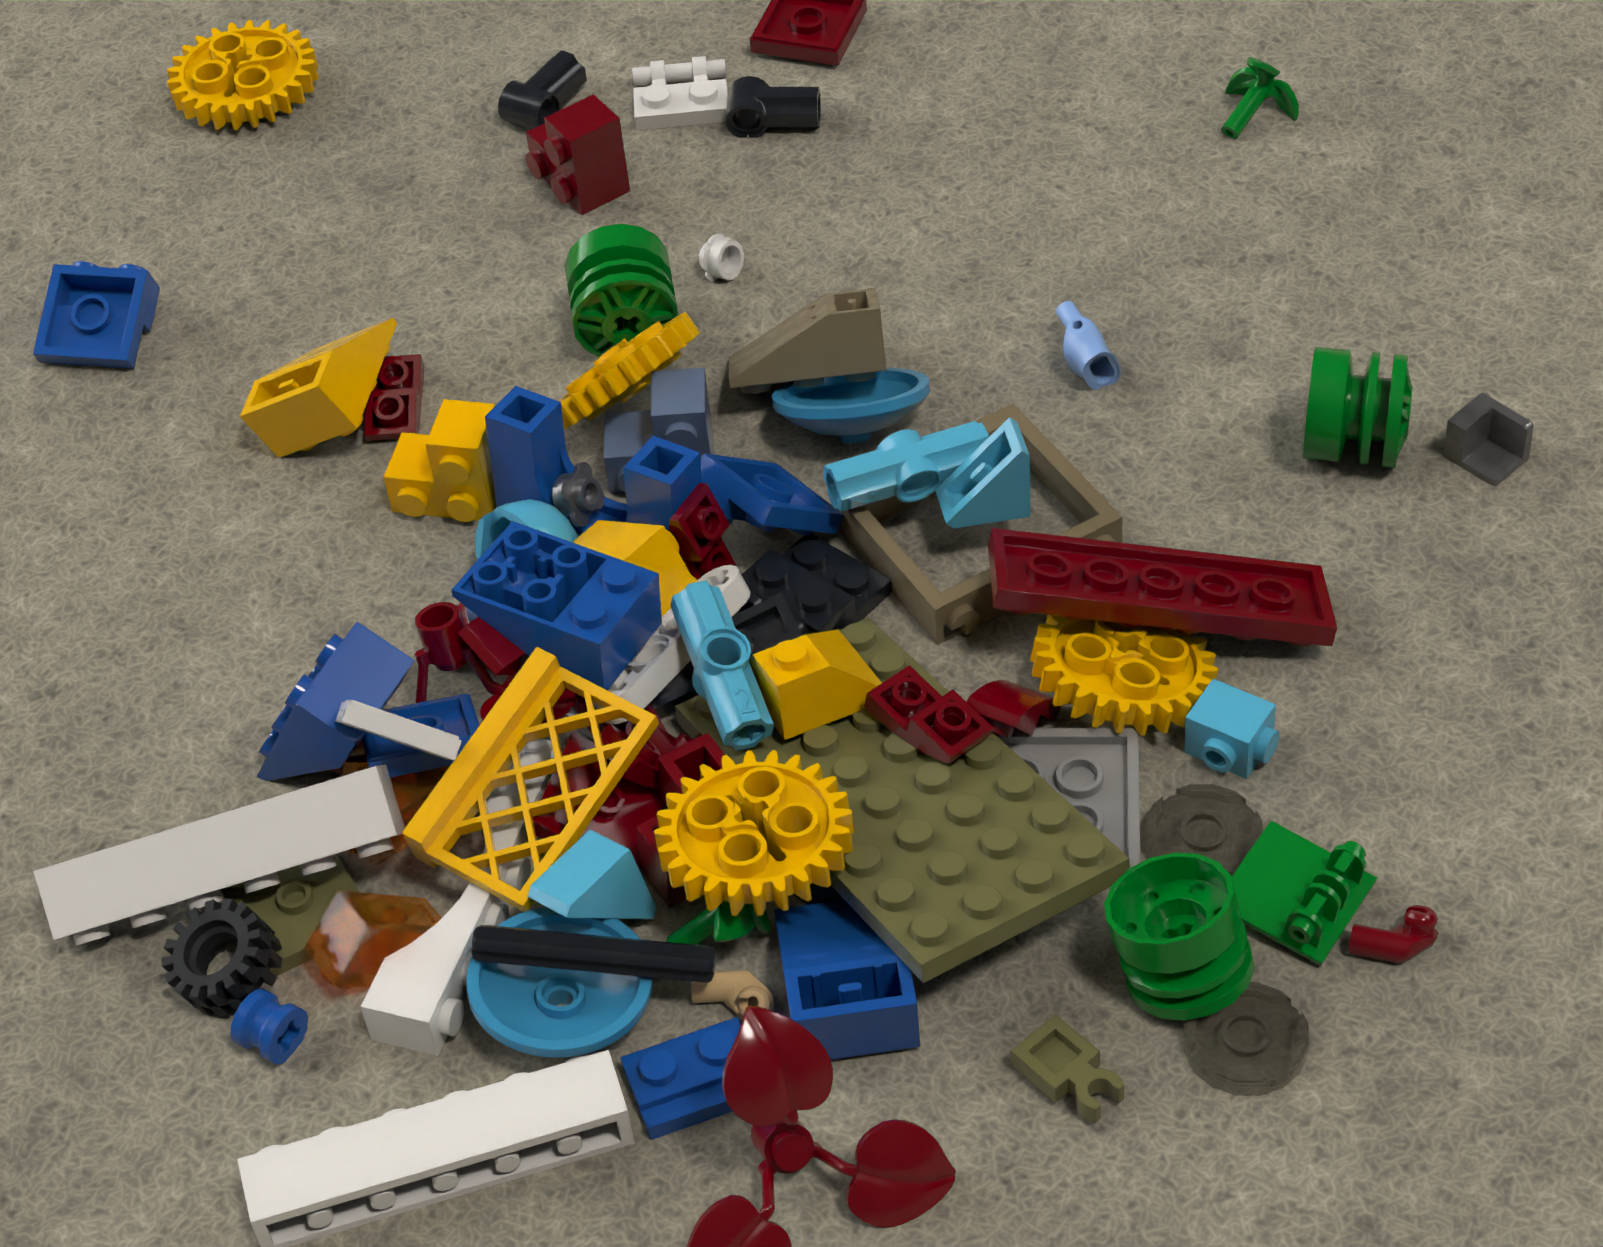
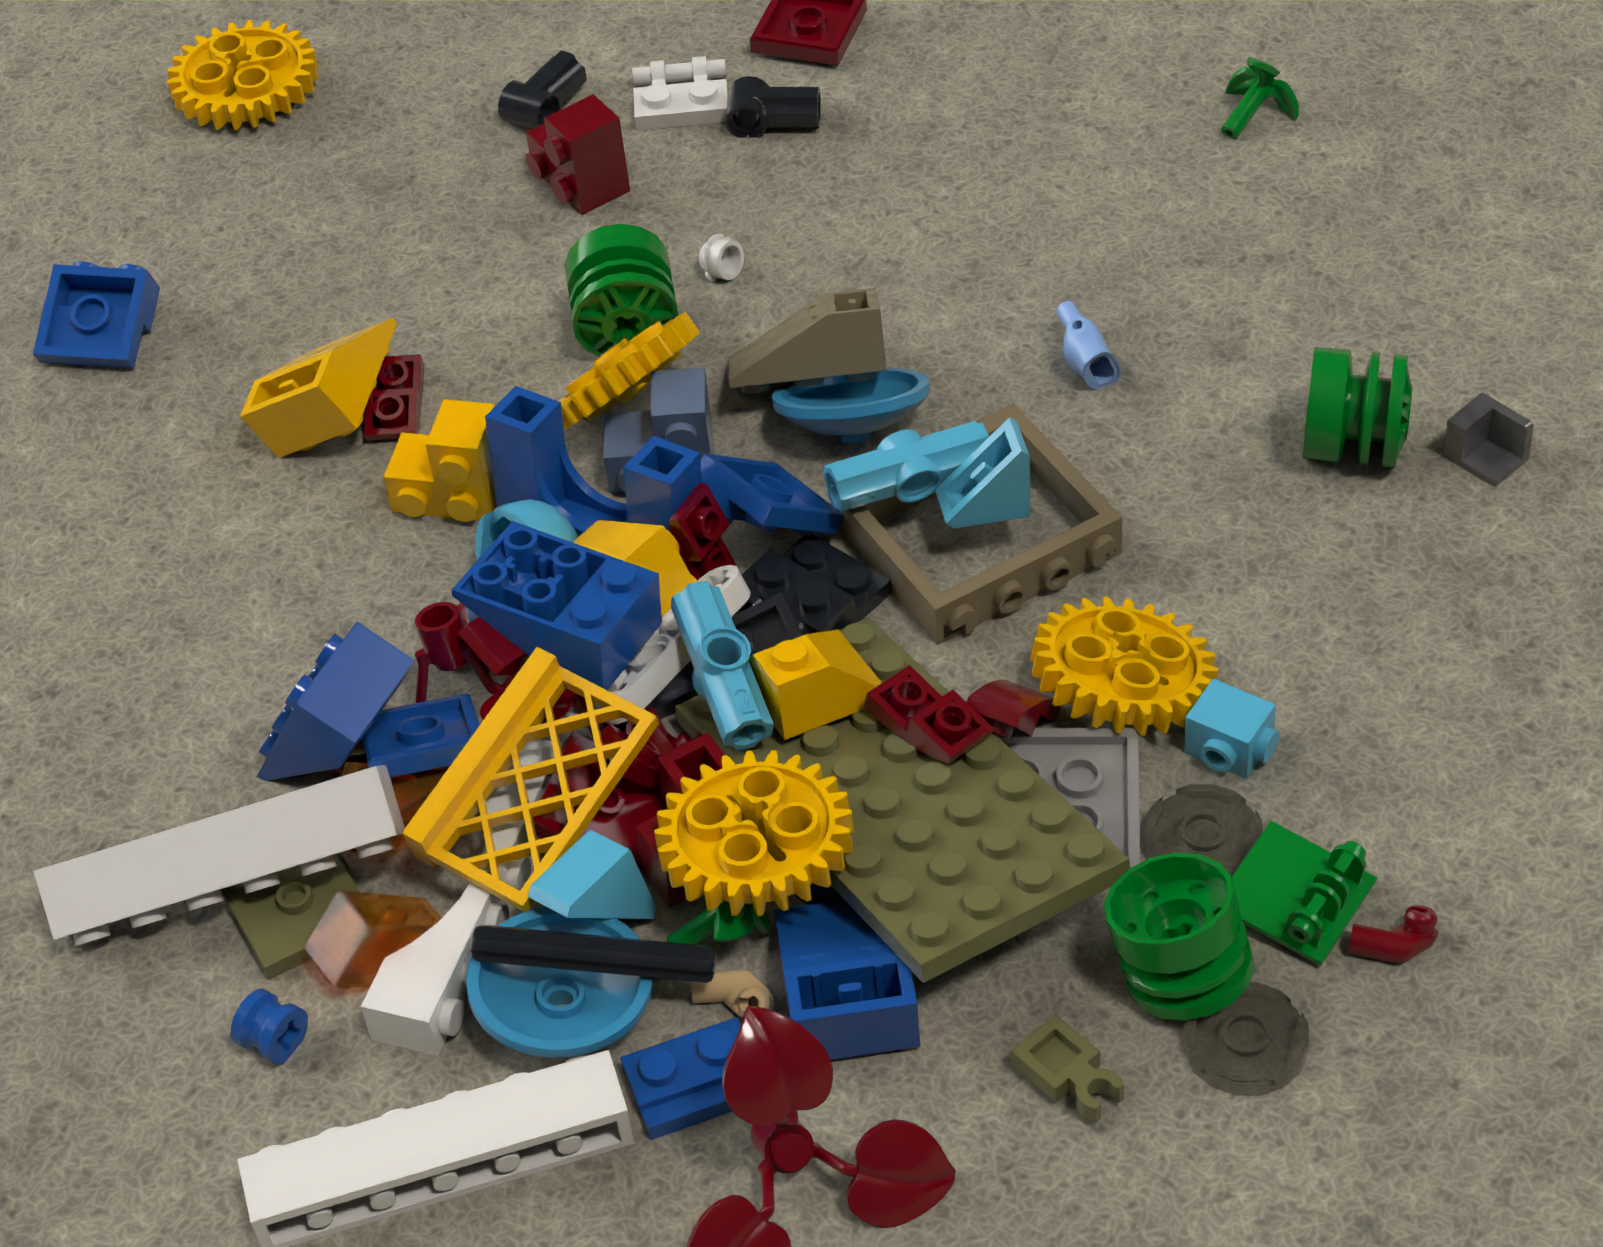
black tyre [162,898,282,1018] -> none
white tile [335,700,462,760] -> none
flat silver plate [552,462,604,527] -> none
dark red plate [988,528,1337,647] -> none

